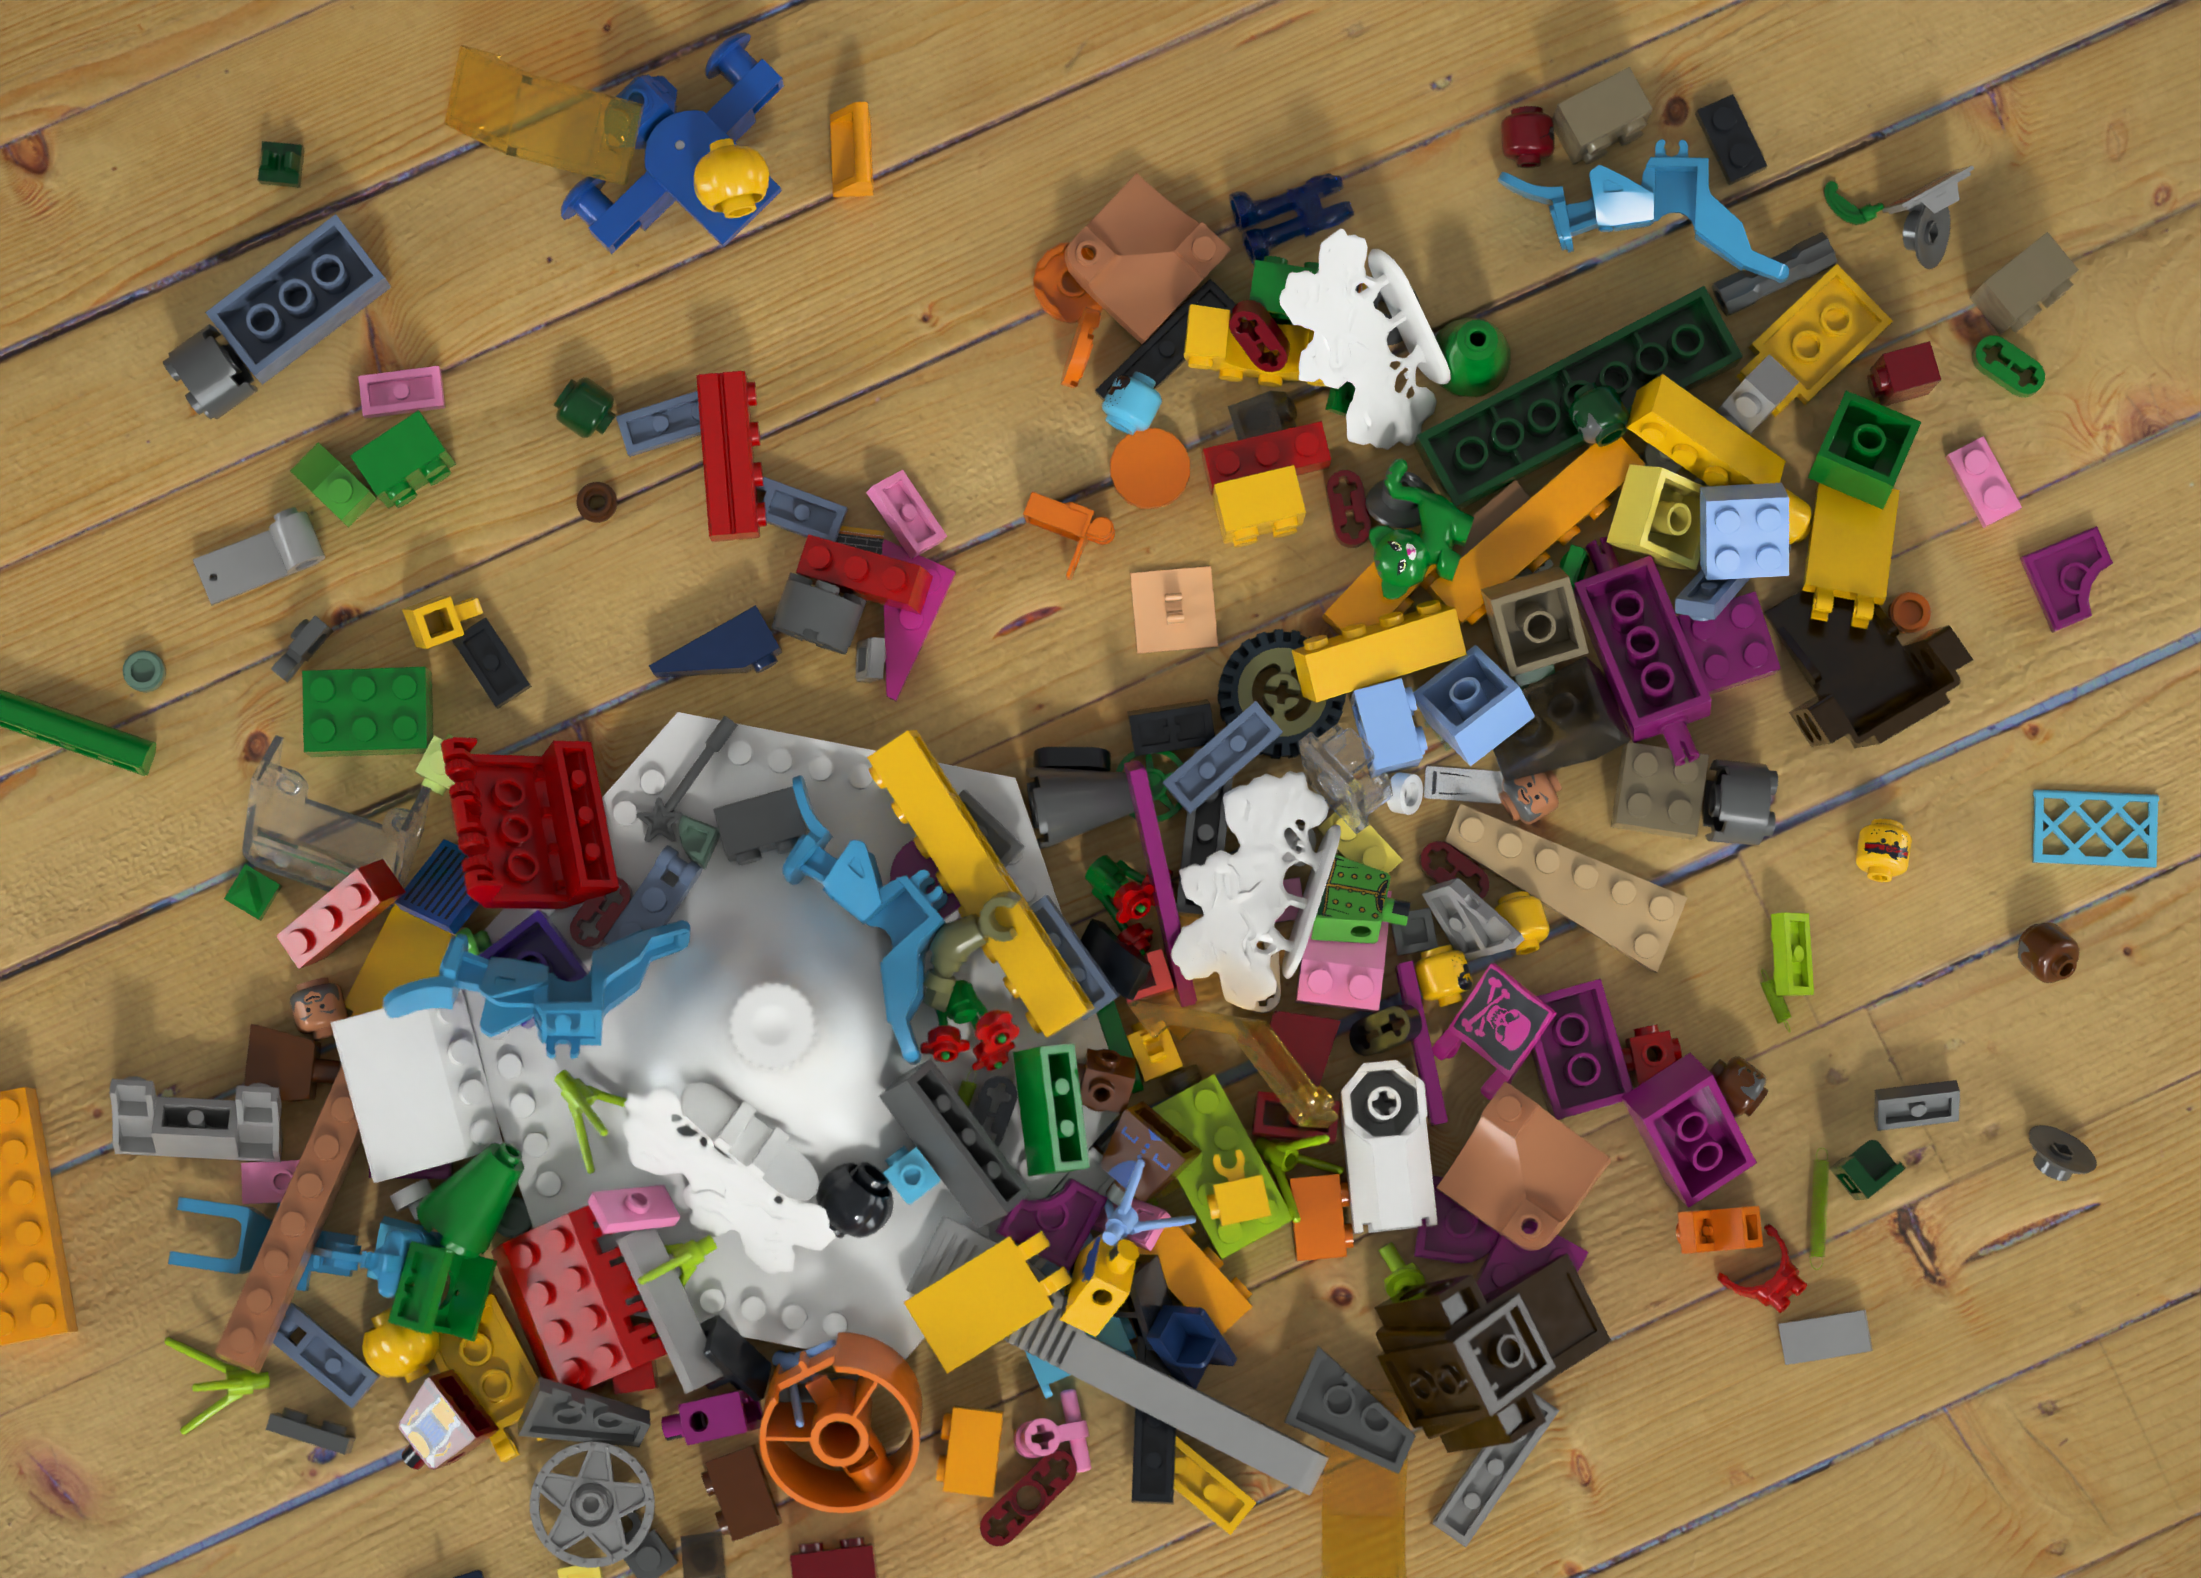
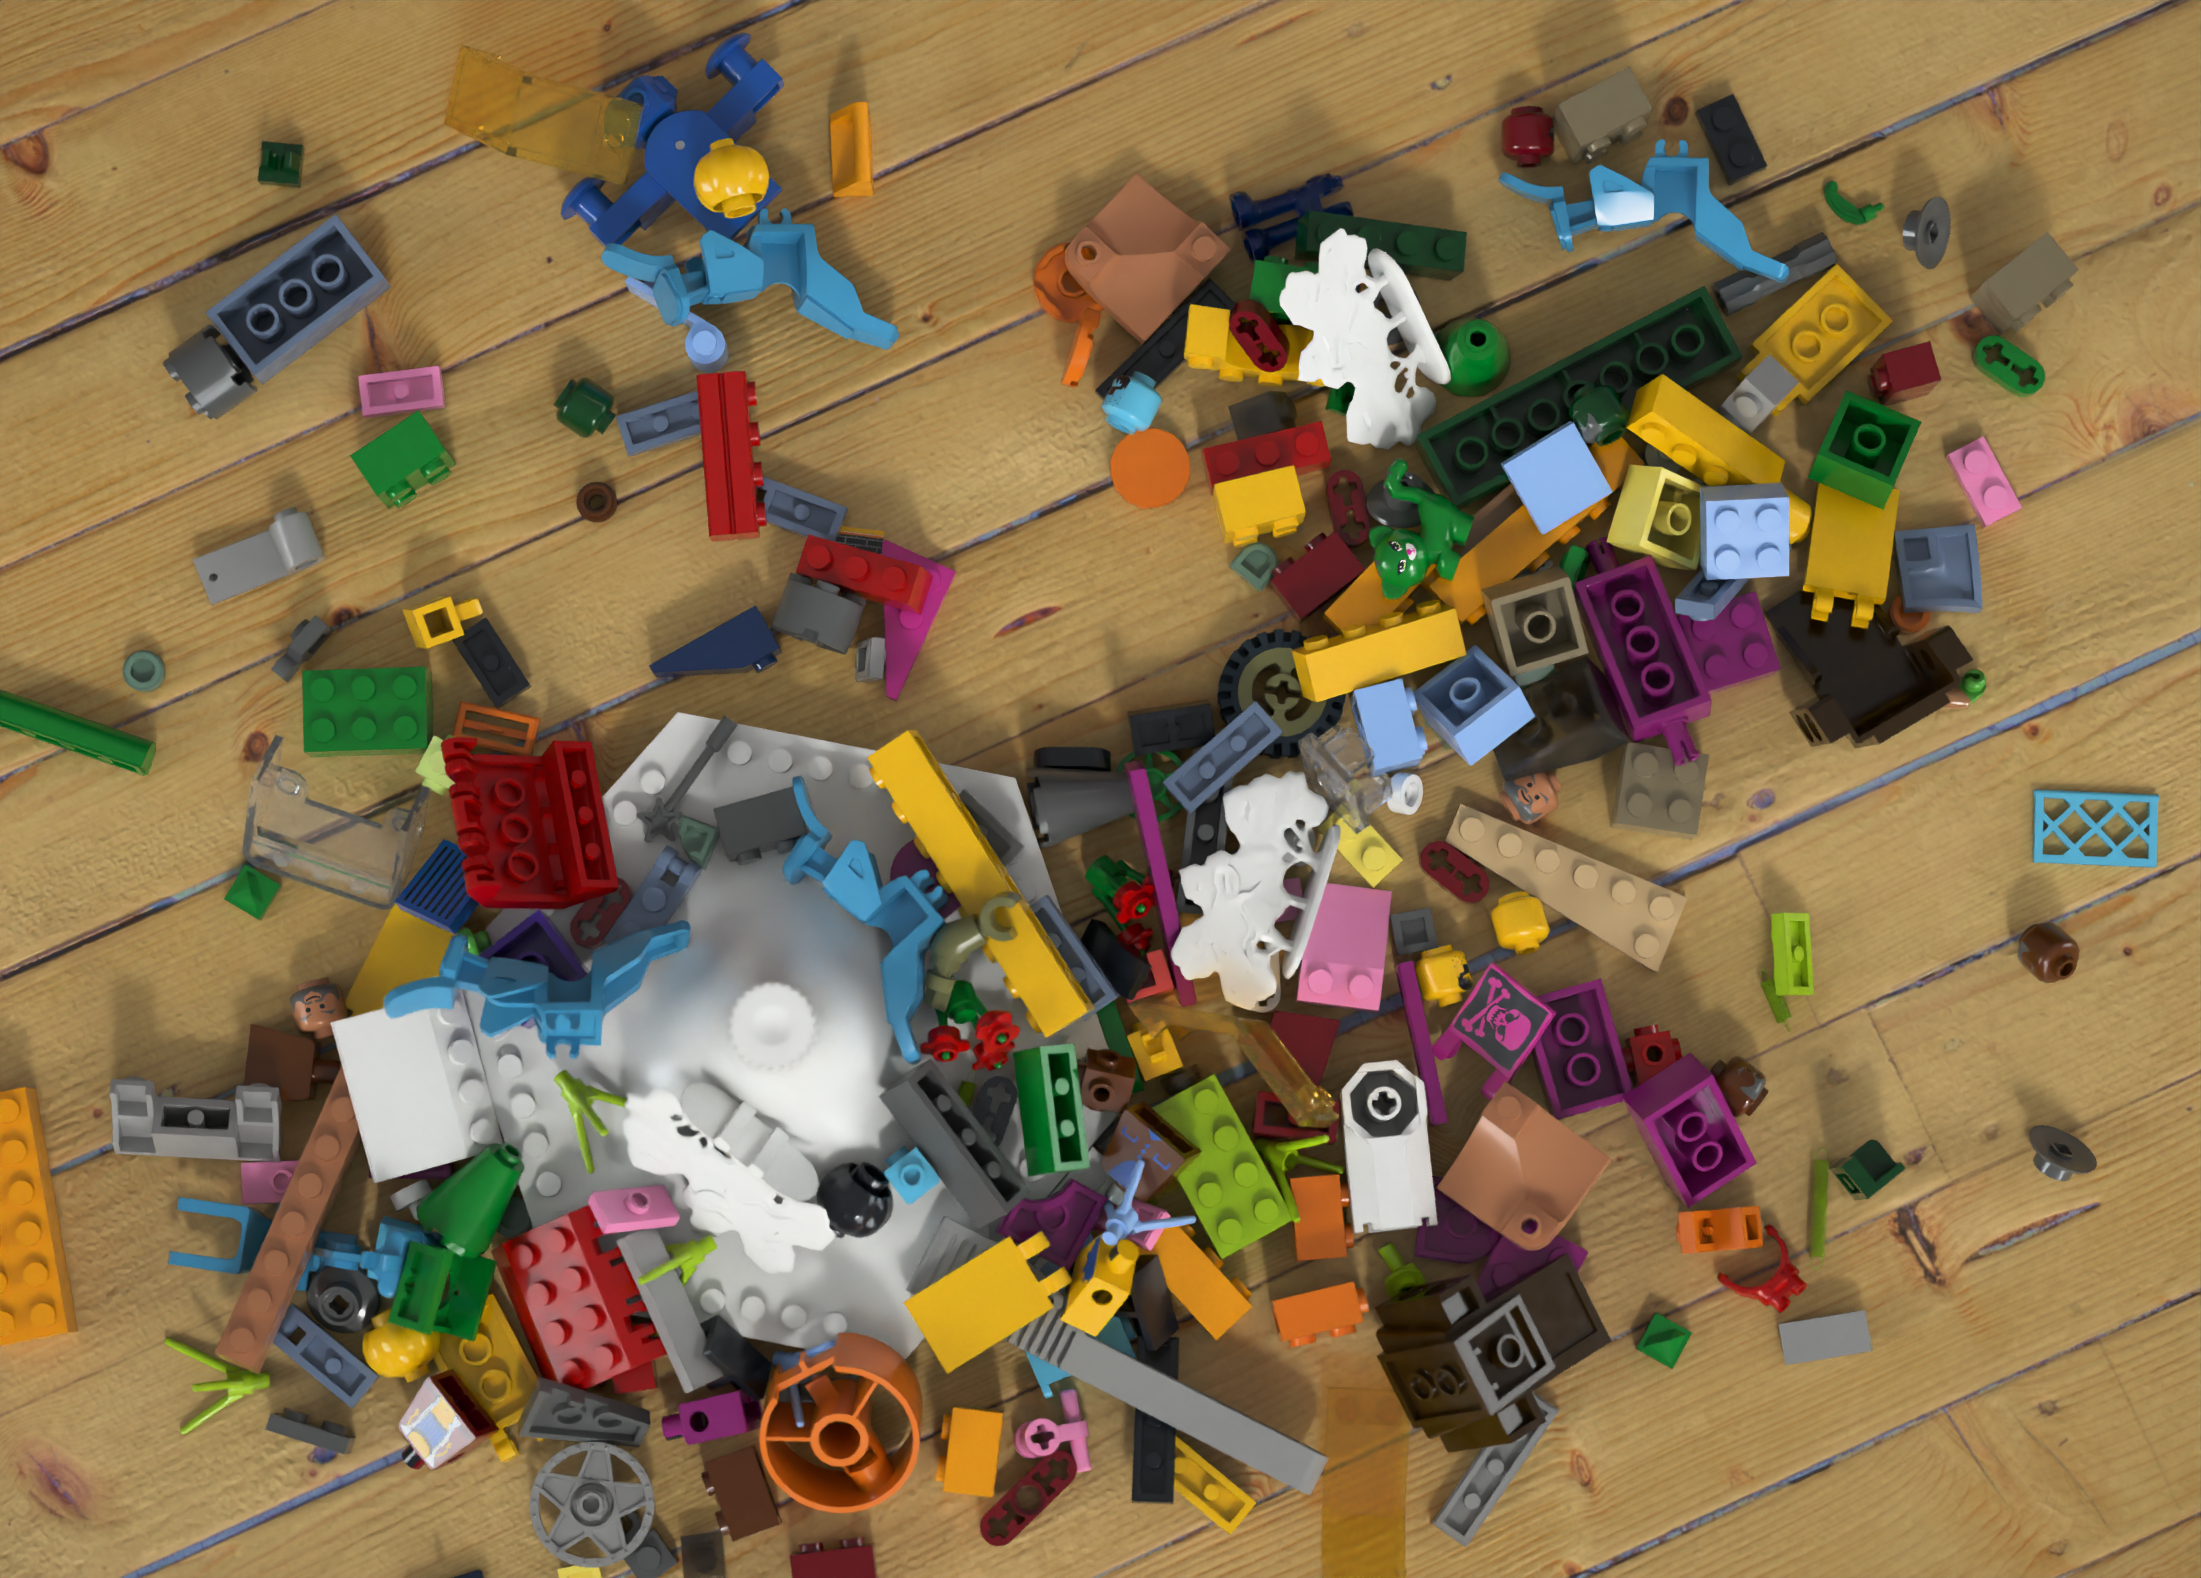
brick [276,859,406,969] -> none
bright green slope [290,442,377,528] -> none
bright pink plate [866,470,947,559] -> none
orange piece [1023,492,1115,581] -> none
light nougat piece [1130,566,1218,654] -> none
dark blue panel [1146,1305,1237,1389] -> none
yellow brick [1206,1149,1271,1226] -> none
dark grey wing [1284,1345,1415,1474] -> none
bright green torso [1311,855,1411,944] -> none
black beam [1349,1004,1422,1056] -> none
light grey wing [1422,878,1525,962] -> none
clear sticker [1424,766,1504,804] -> none
dark grey brick [1703,759,1778,845] -> none
yellow head [1855,819,1912,882] -> none
dark grey plate [1874,1080,1960,1131] -> none
light grey piece [1882,166,1974,214] -> none
magenta tile [2020,526,2113,633] -> none
none -> dark grey piece [307,1266,380,1334]
none -> orange tile [452,701,541,756]
none -> dark azure piece [601,208,899,350]
none -> light blue door [625,276,729,373]
none -> sand green tile [1229,542,1278,592]
none -> dark red brick [1270,531,1366,624]
none -> orange brick [1270,1281,1369,1348]
none -> dark green brick [1294,210,1467,281]
none -> light blue tile [1501,421,1613,535]
none -> green tile [1635,1313,1692,1369]
none -> sand blue plate [1893,524,1983,613]
none -> bright green arm [1944,669,1986,710]

